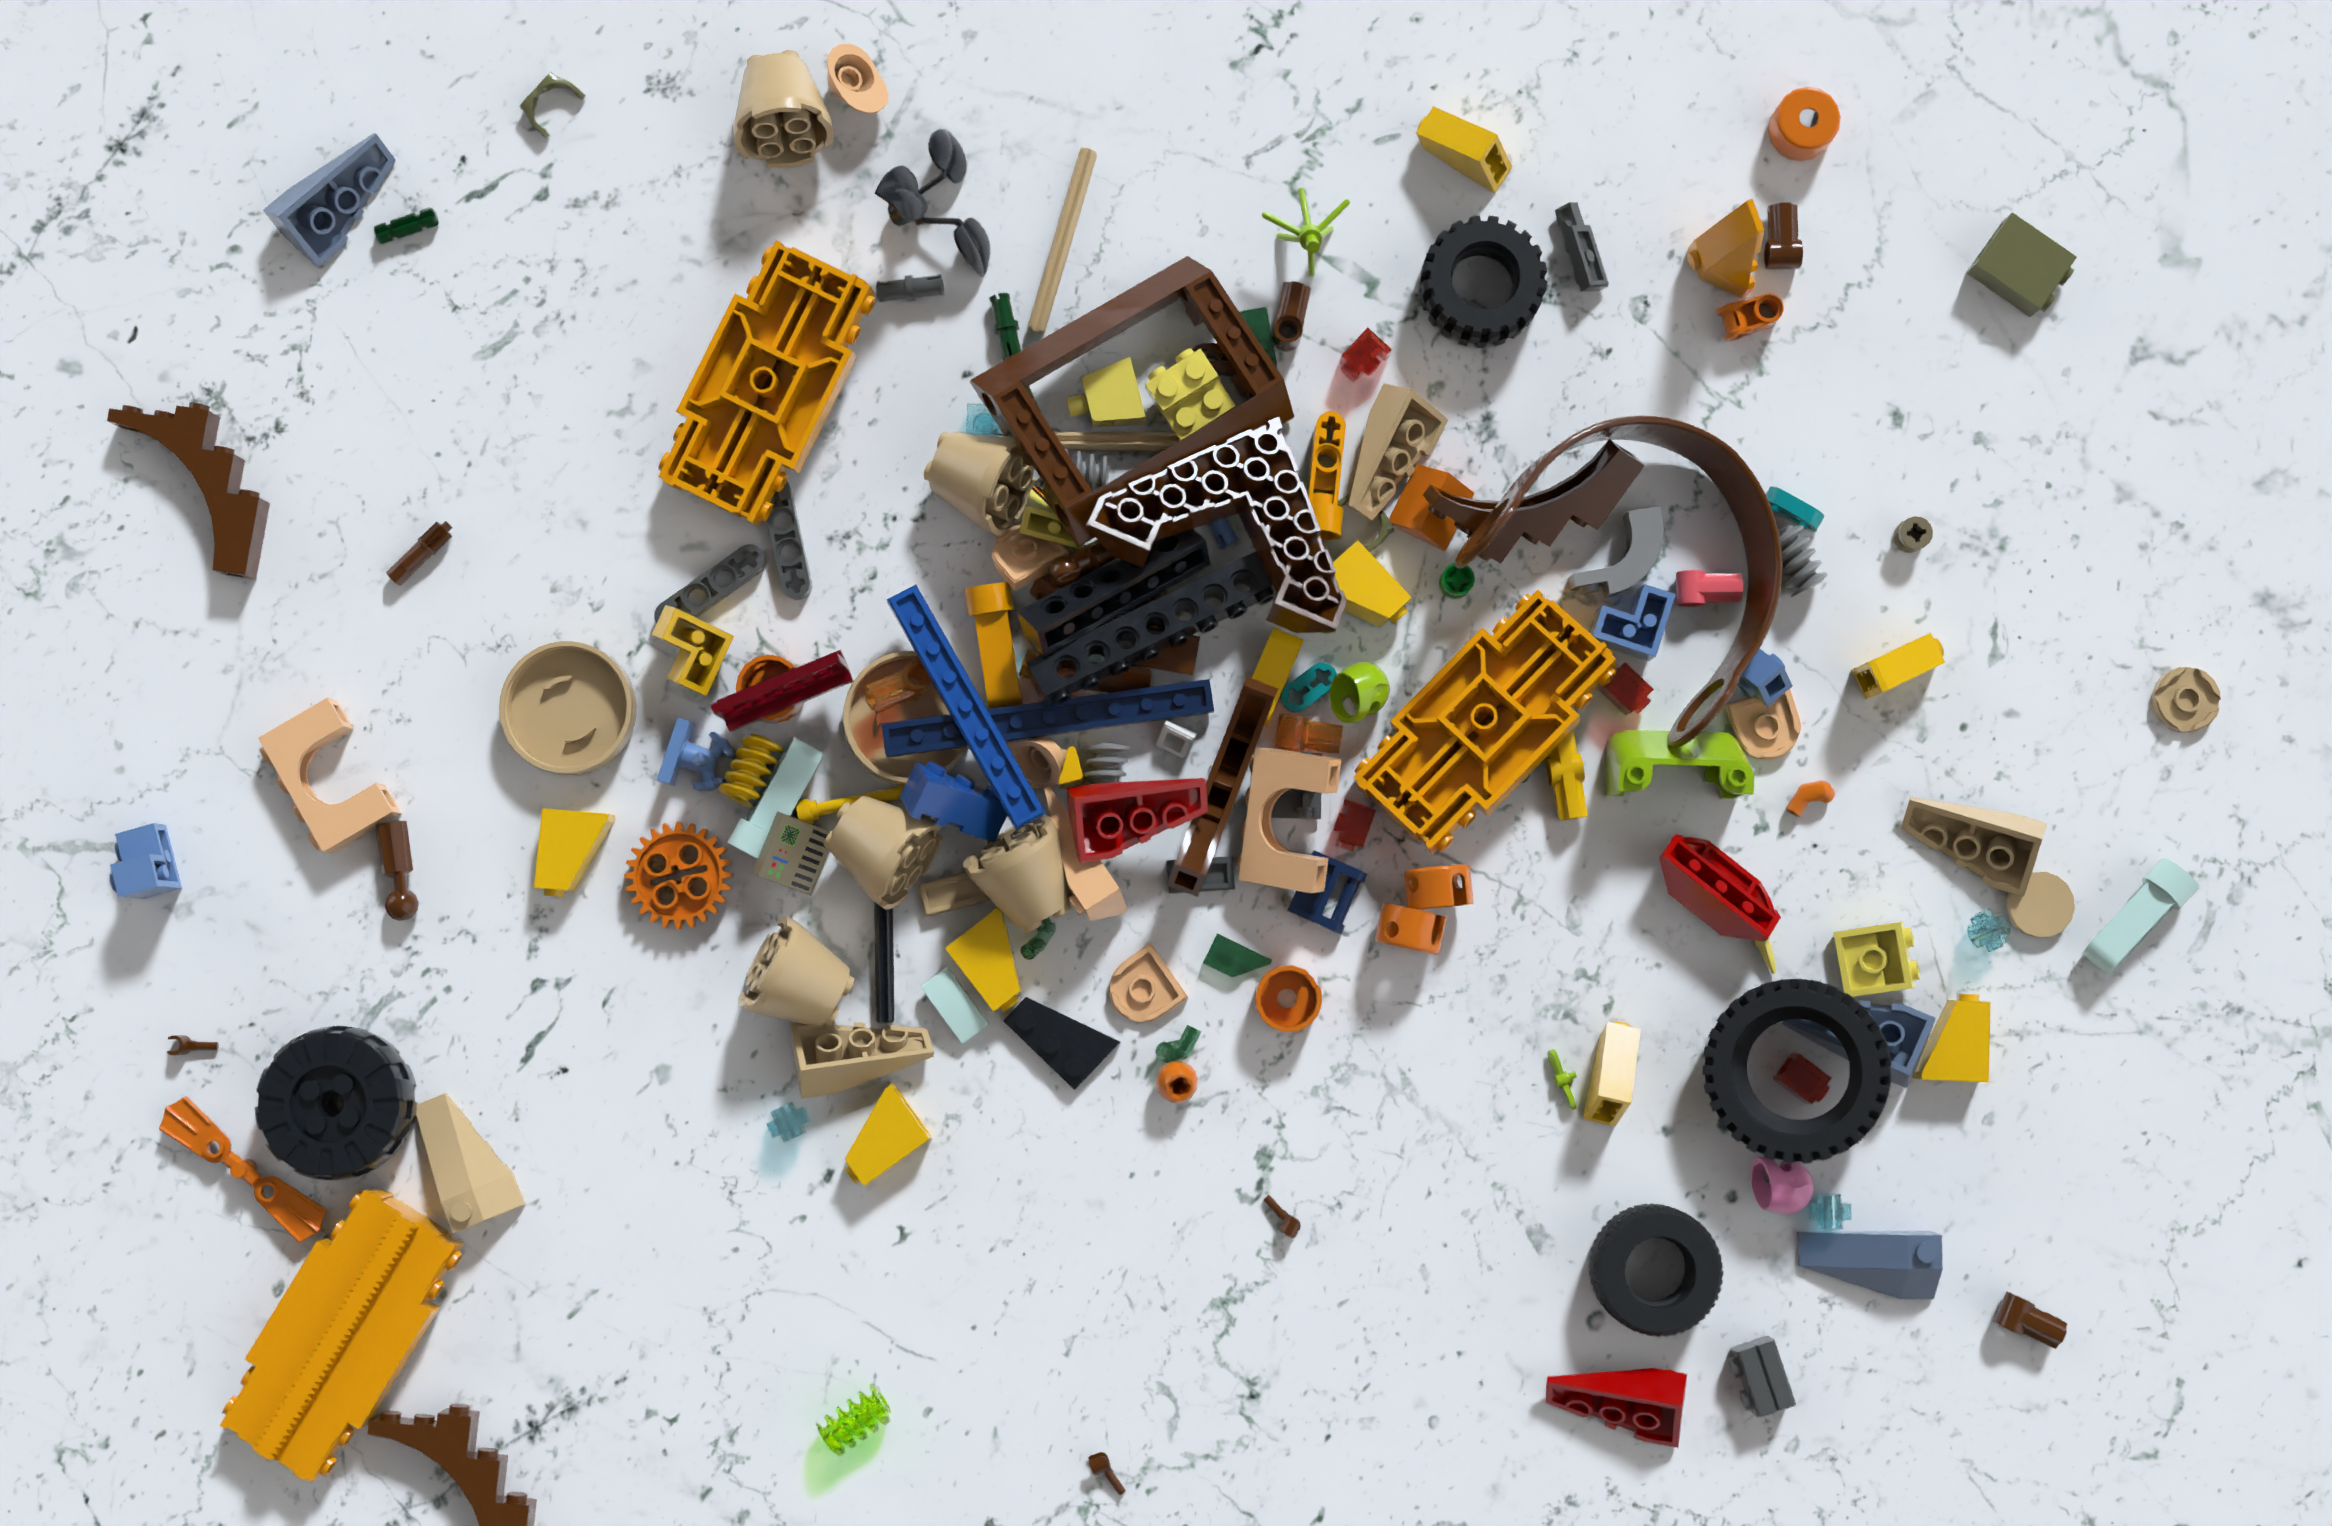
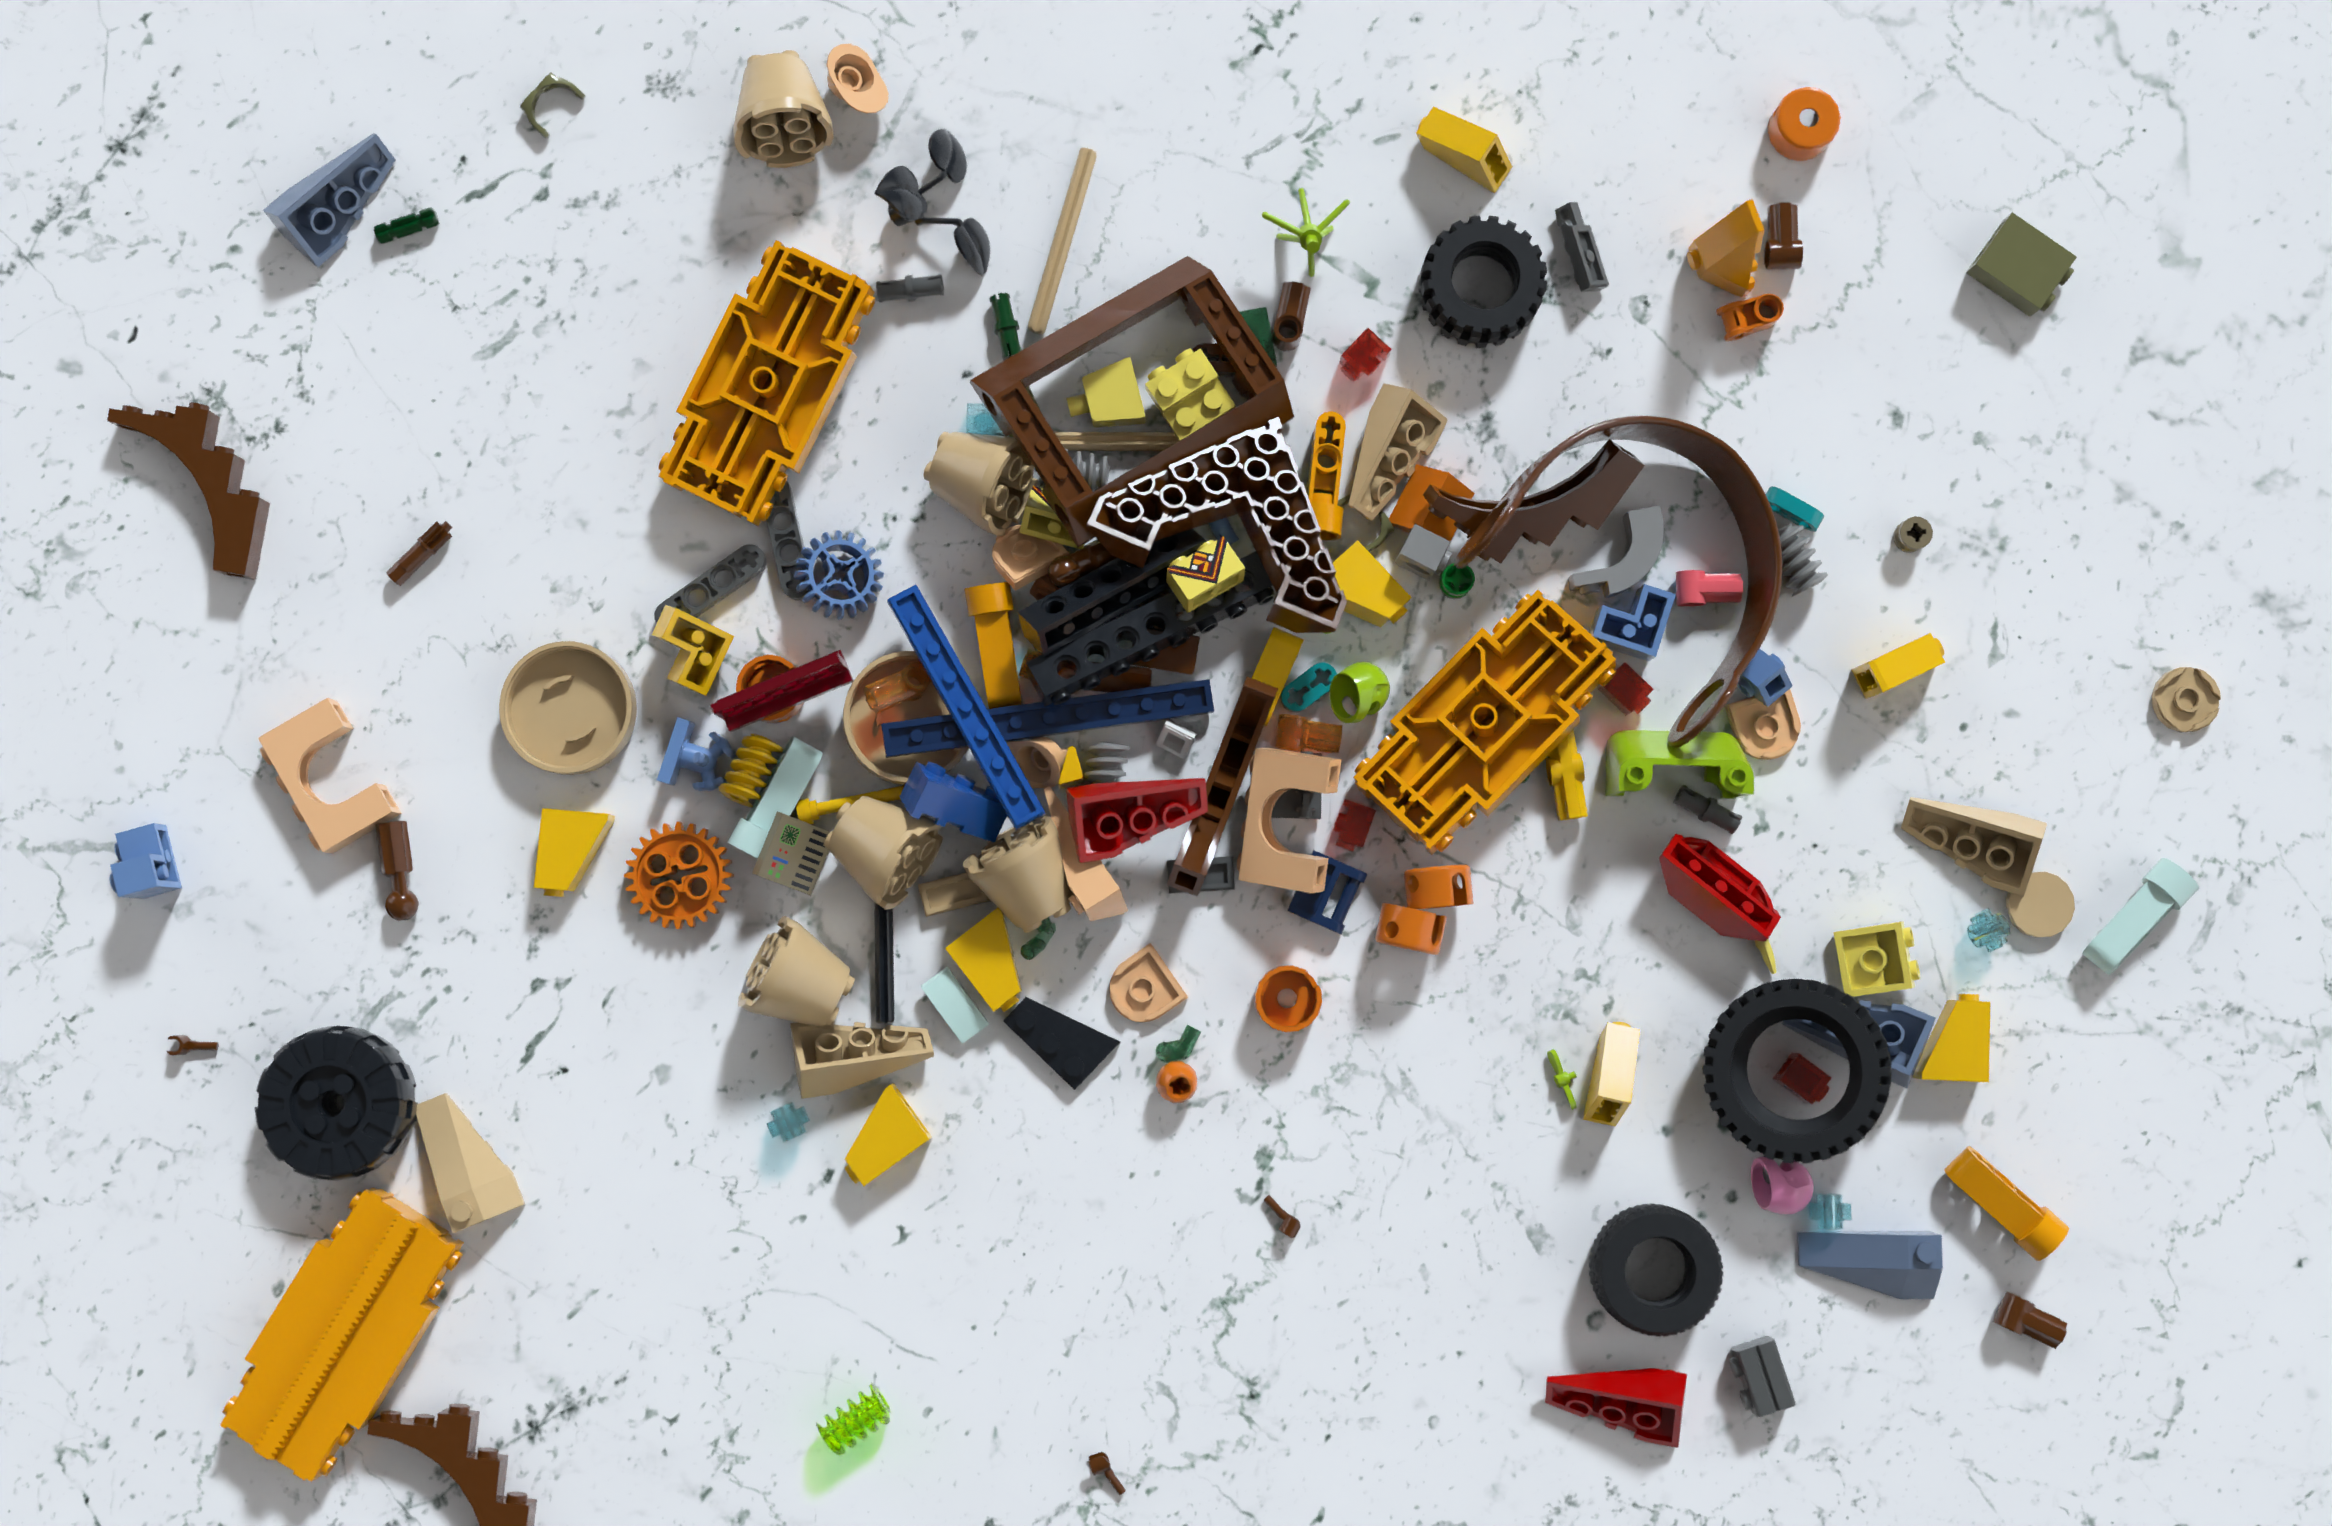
orange piece [159,1096,327,1243] -> none
clear green tile [1203,933,1272,978] -> none
orange arm [1785,780,1835,817] -> none
none -> medium blue gear [794,530,884,620]
none -> light yellow brick [1166,536,1245,613]
none -> light grey brick [1394,524,1452,581]
none -> dark grey pin [1673,785,1742,834]
none -> light orange beam [1944,1146,2069,1261]

